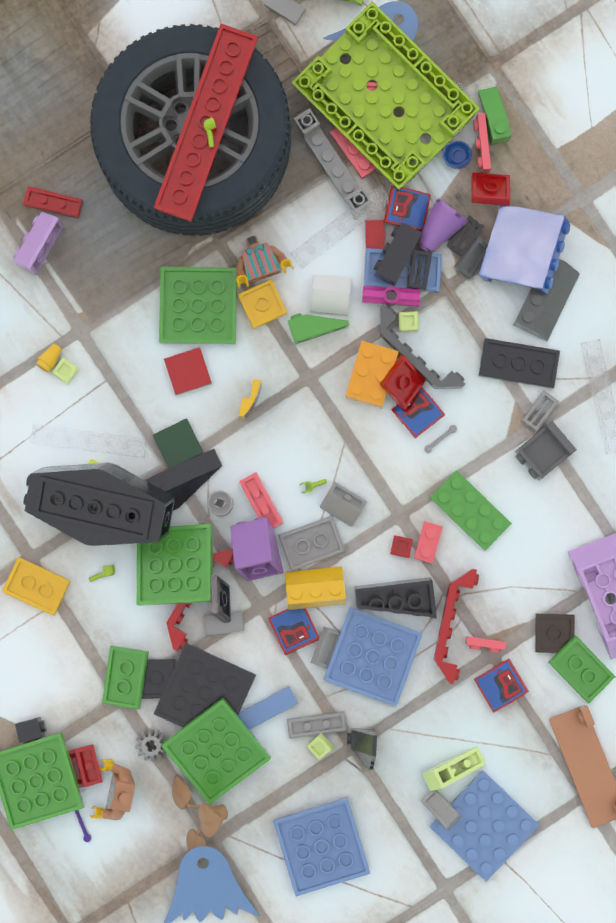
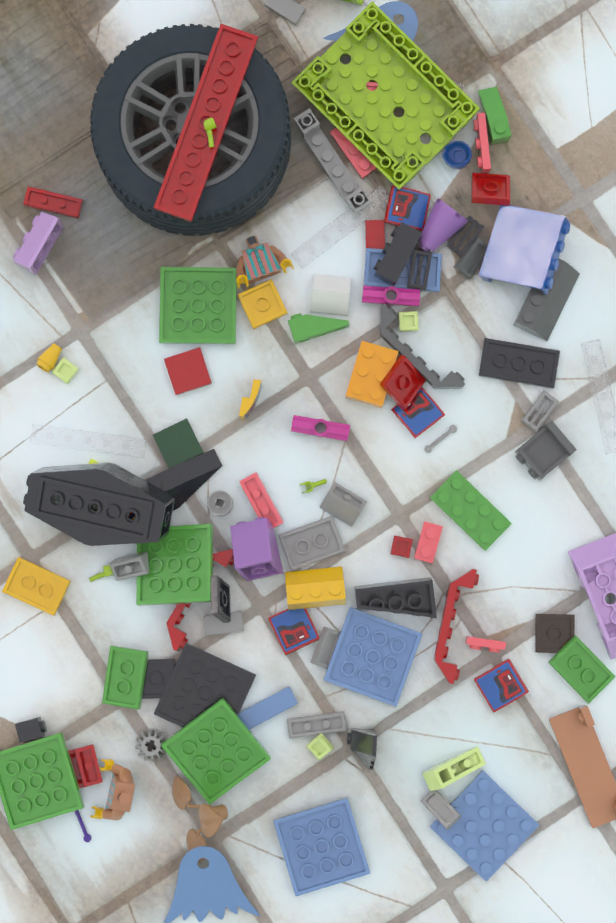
none -> light grey slope [110,551,149,581]
none -> dark pink piece [291,415,350,441]

